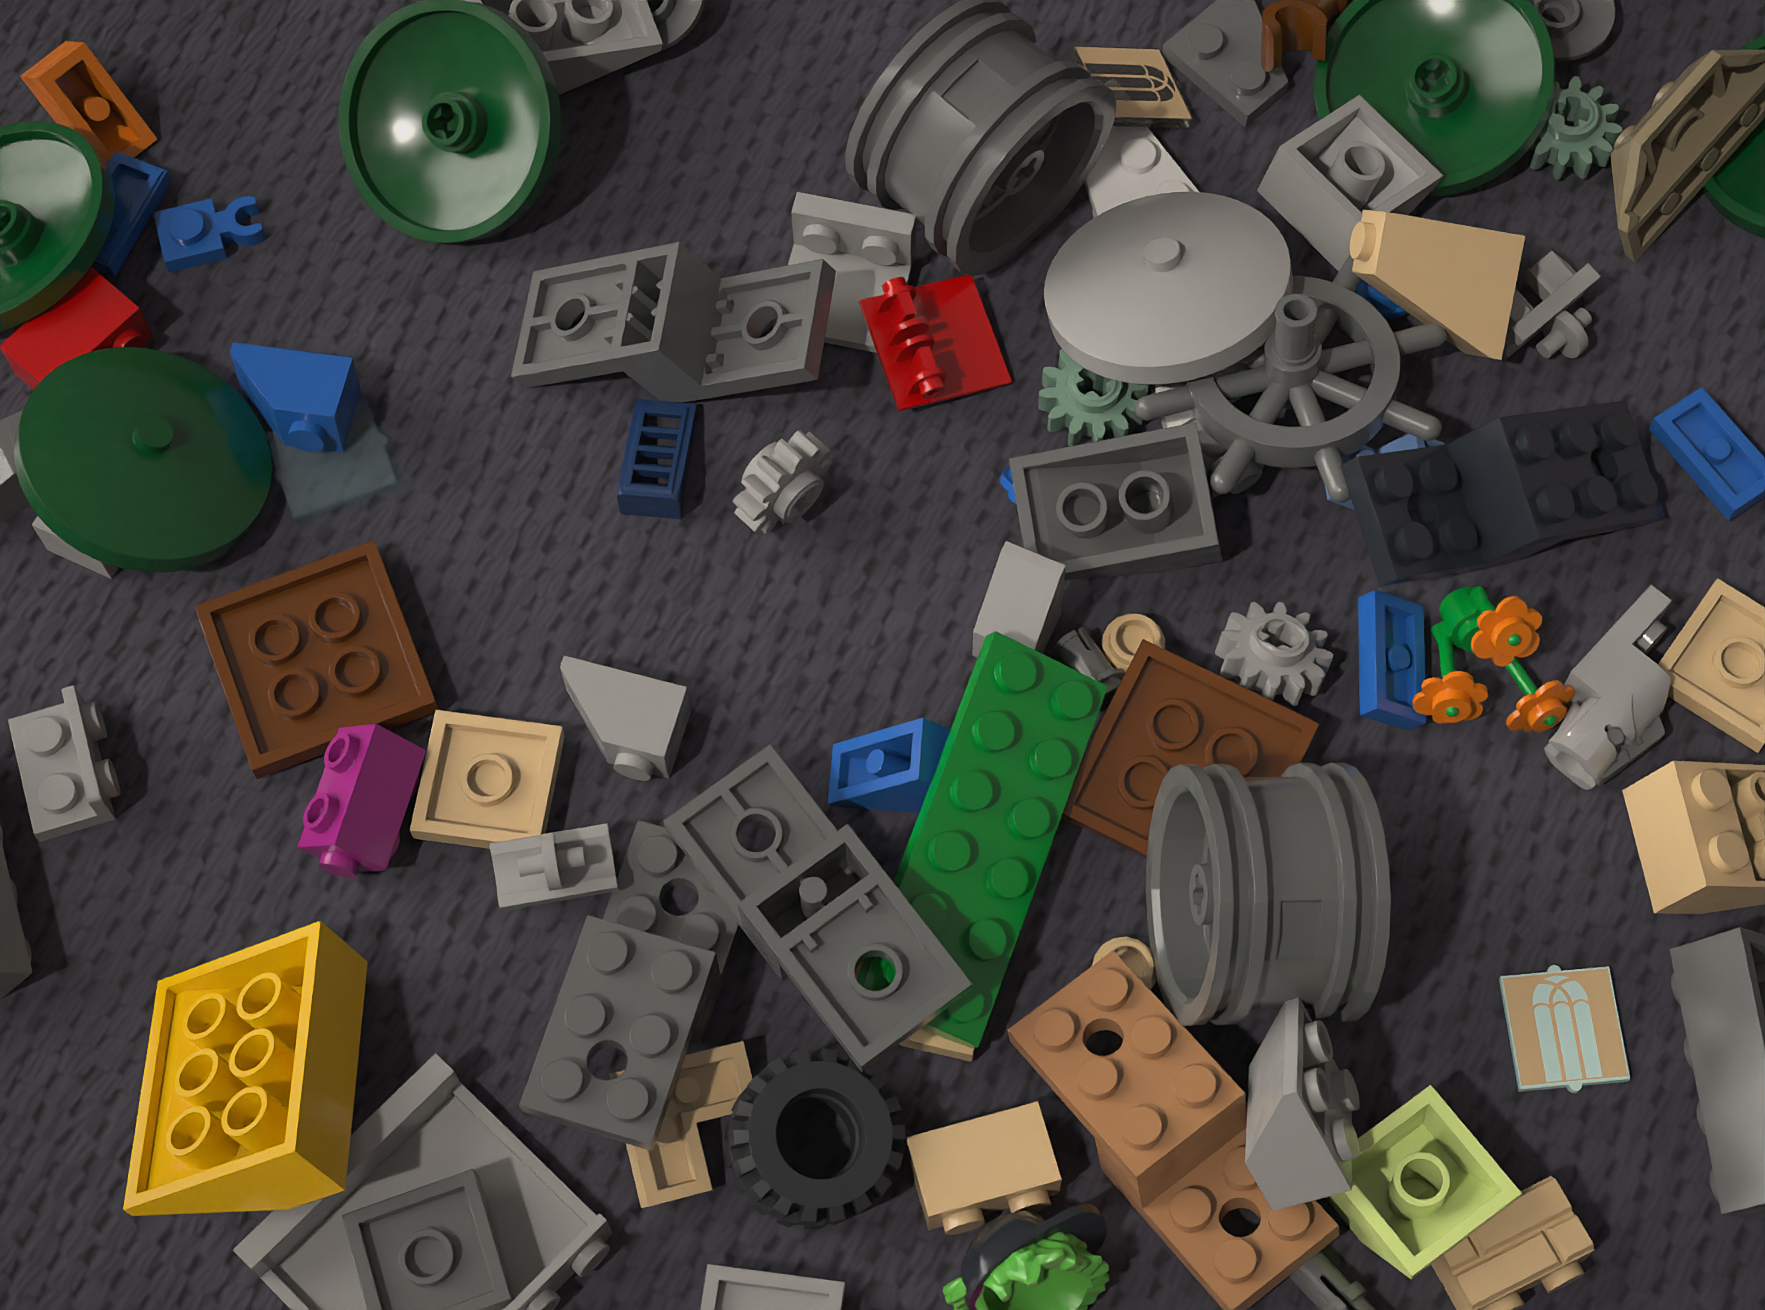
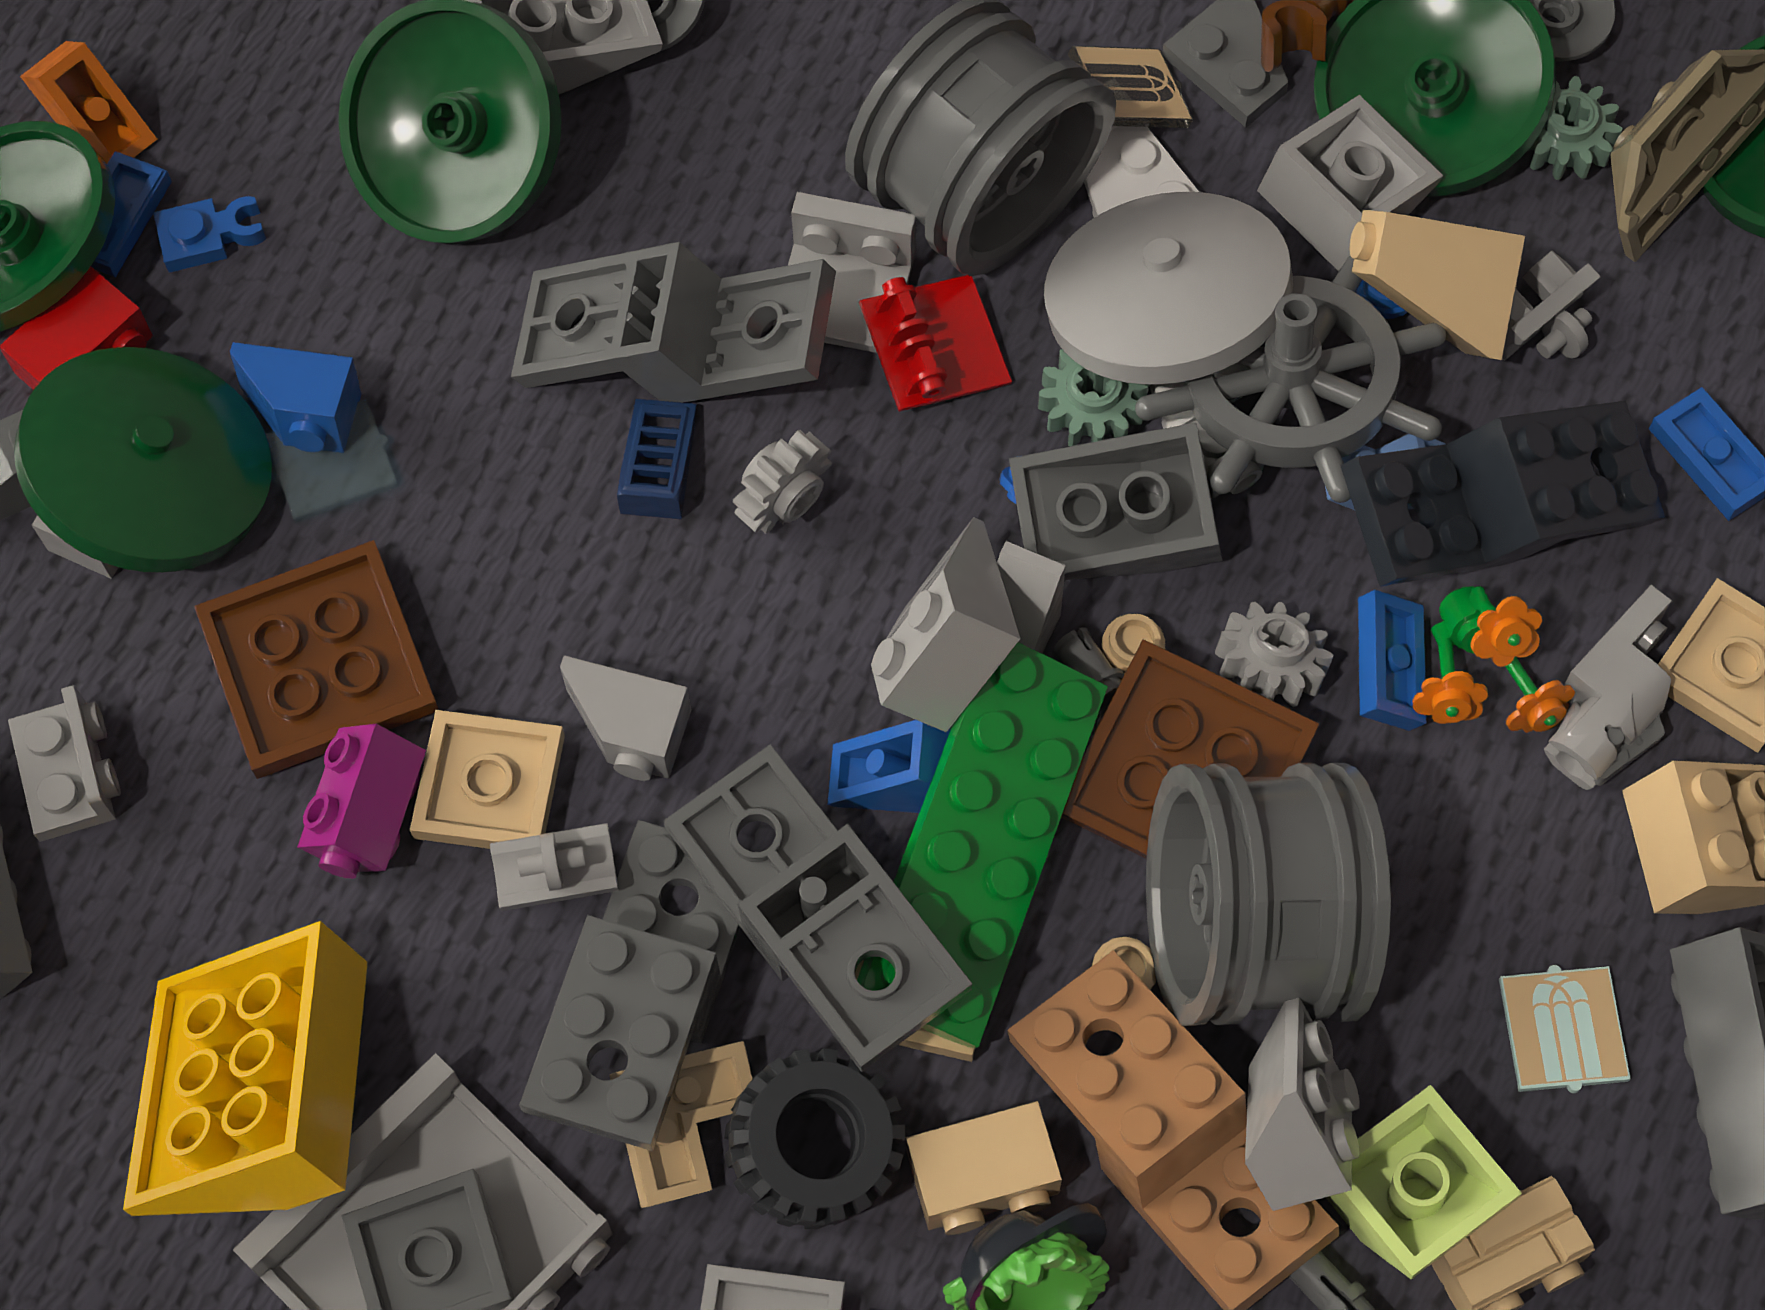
none -> light grey slope [871,517,1020,732]

